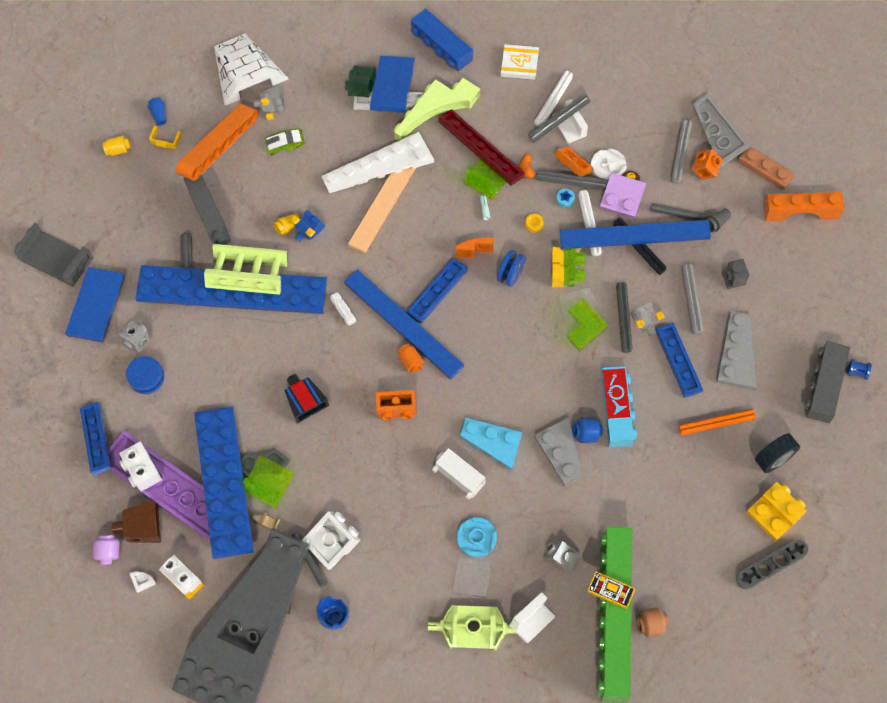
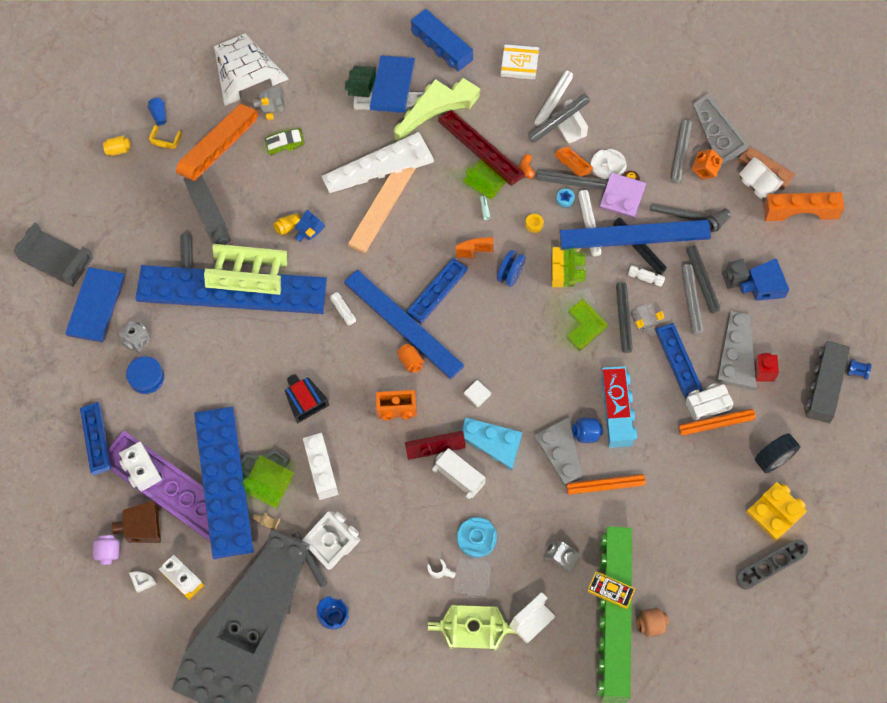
none -> white arch [303,433,339,500]
none -> dark red plate [405,431,466,460]
none -> white piece [428,559,456,579]
none -> white tile [464,380,491,408]
none -> orange axle [566,474,646,495]
none -> white axle [628,265,665,287]
none -> white brick [685,383,733,421]
none -> dark grey axle [687,245,720,313]
none -> white brick [739,157,784,199]
none -> blue torso [740,258,789,301]
none -> red brick [754,353,779,382]

